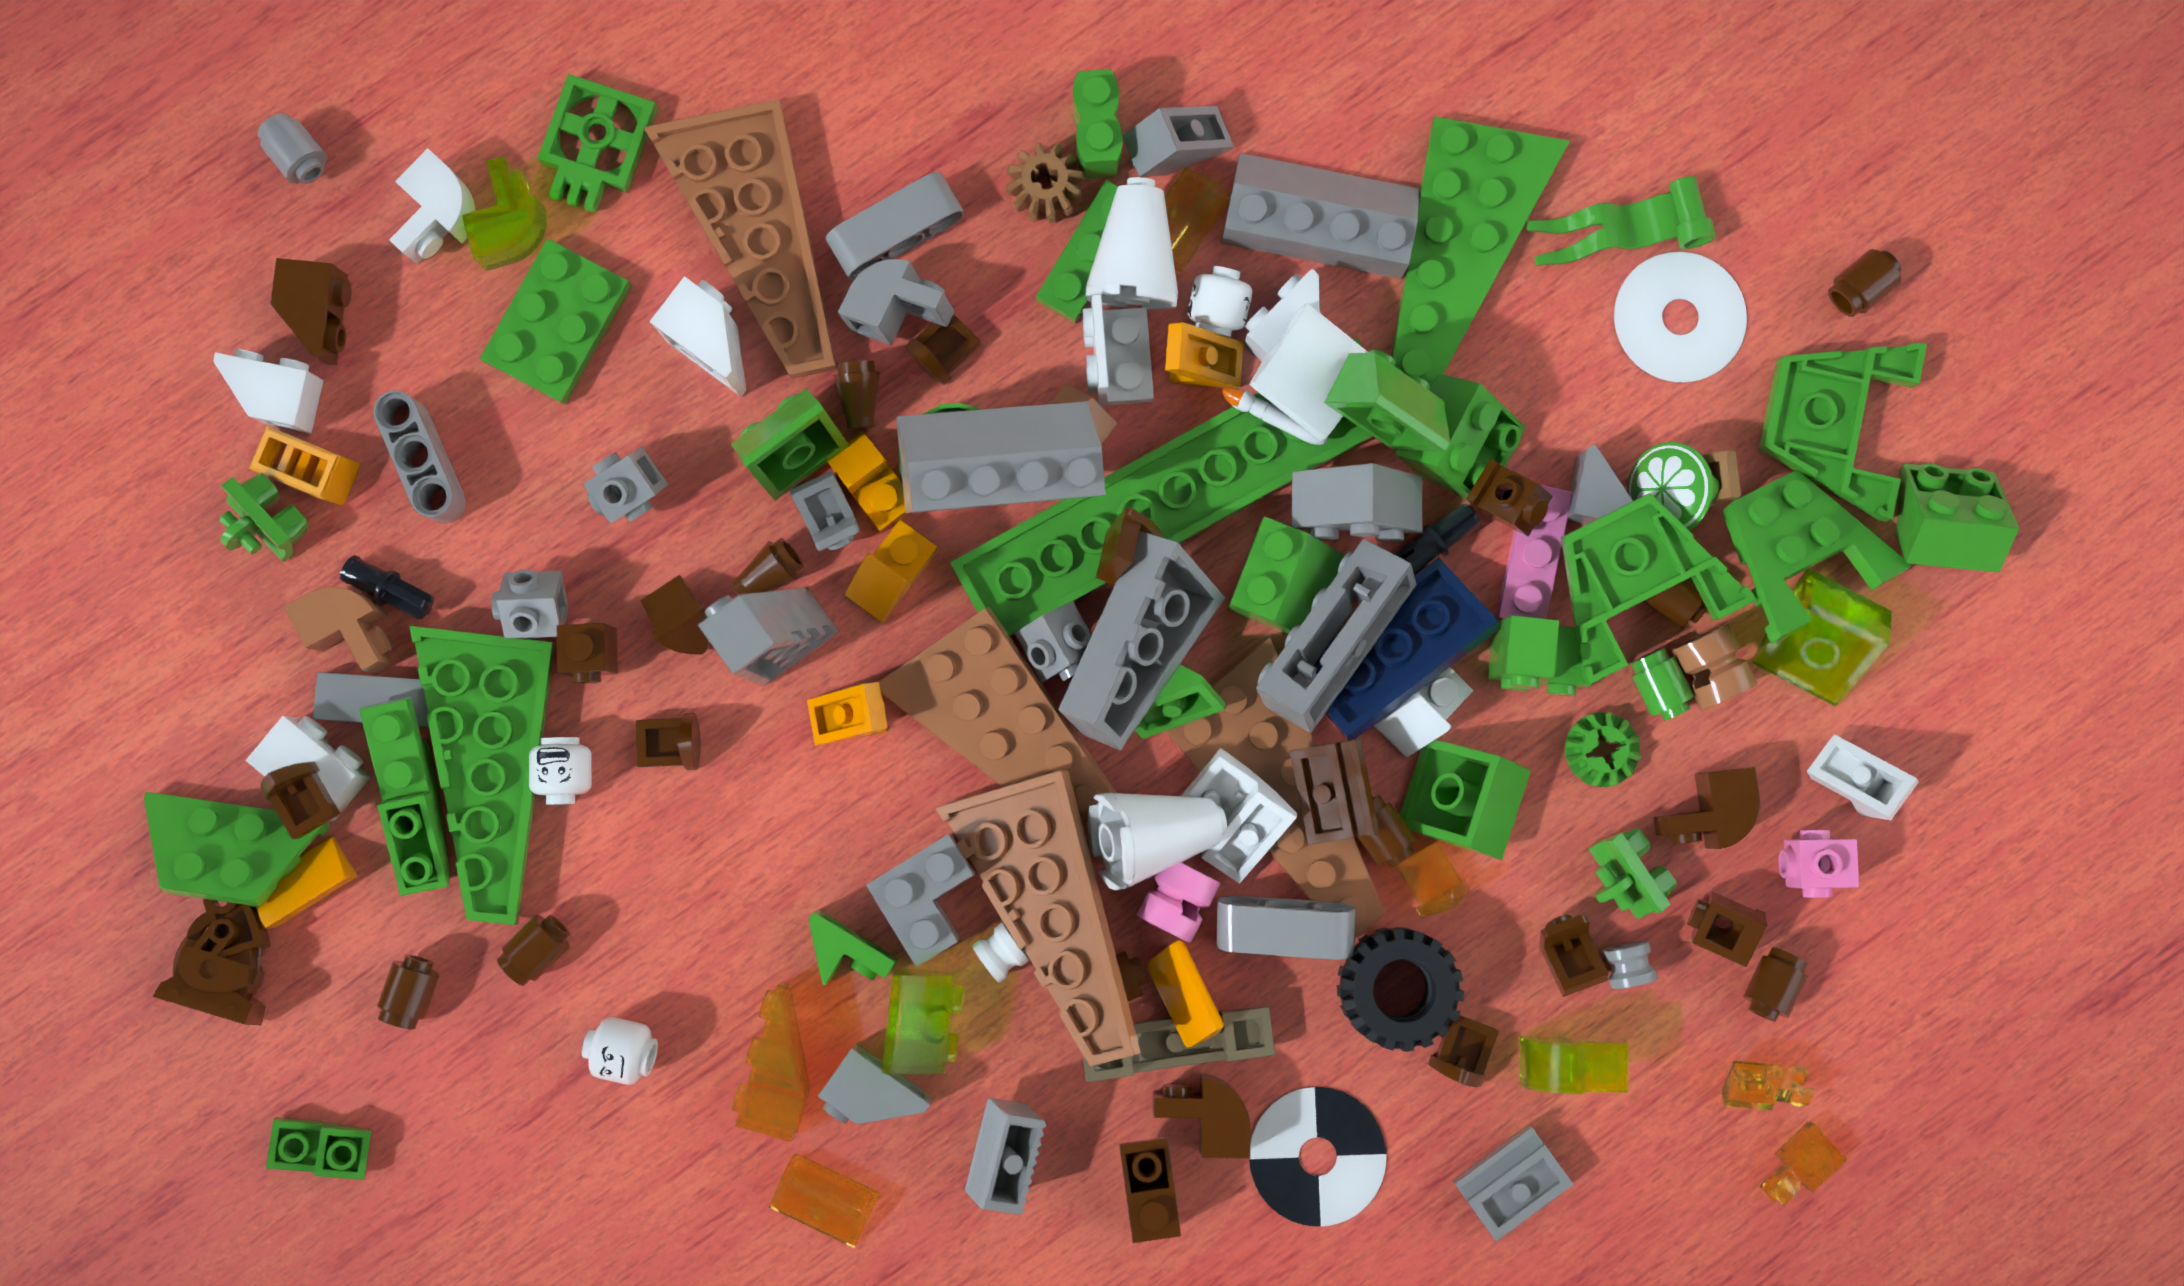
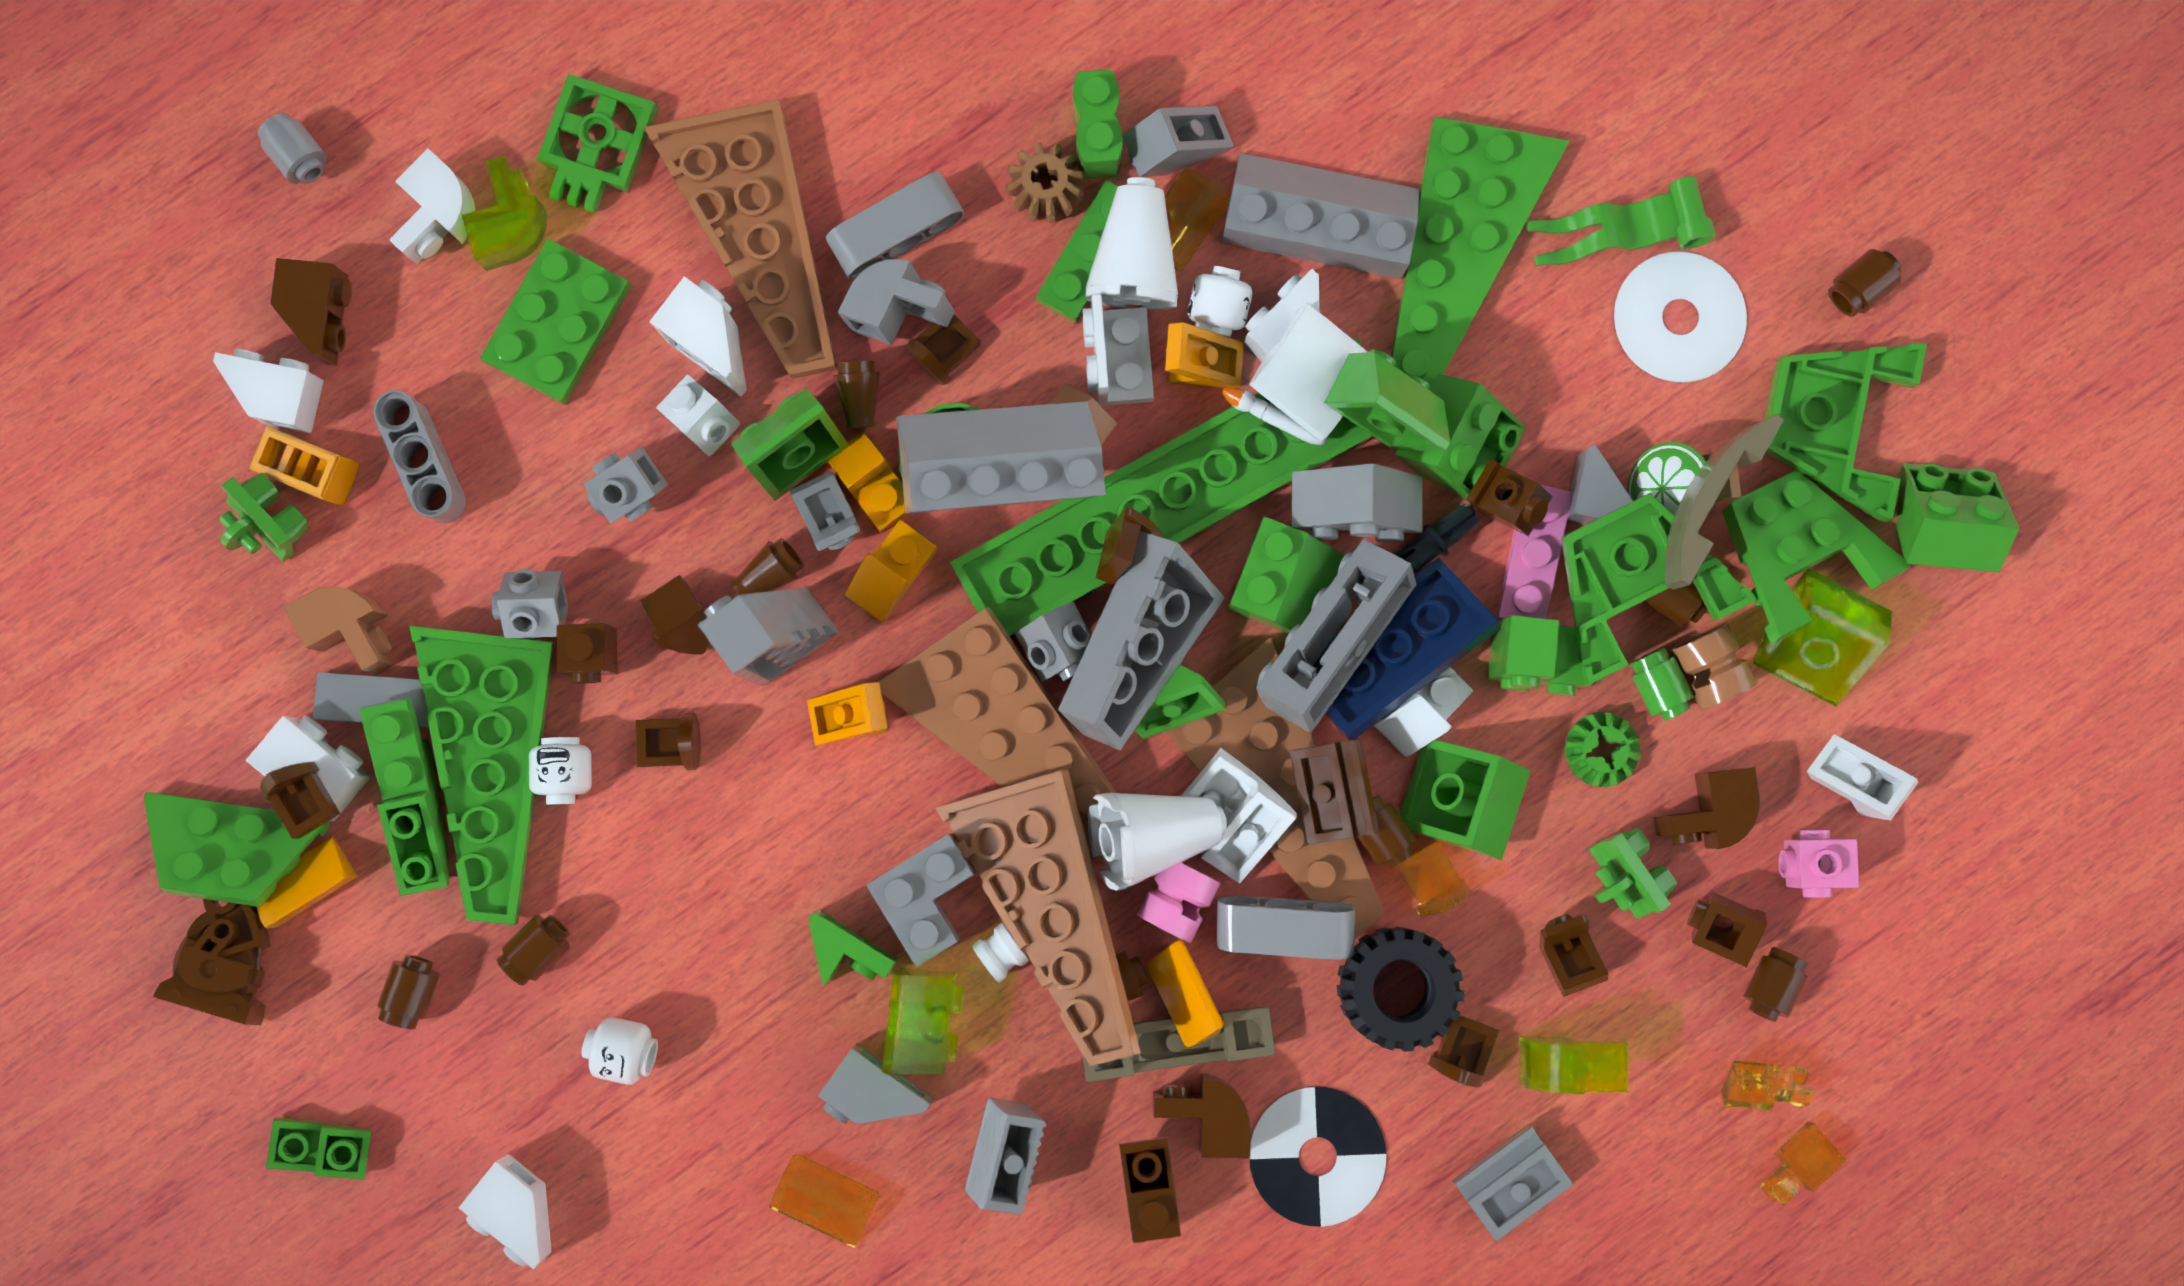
black axle [340,555,434,619] -> none
clear yellow slope [732,981,811,1142] -> none
light grey wheel [1601,941,1658,989] -> none
none -> white slope [459,1154,552,1269]
none -> white bracket [656,374,740,456]
none -> dark tan slope [1665,414,1784,590]

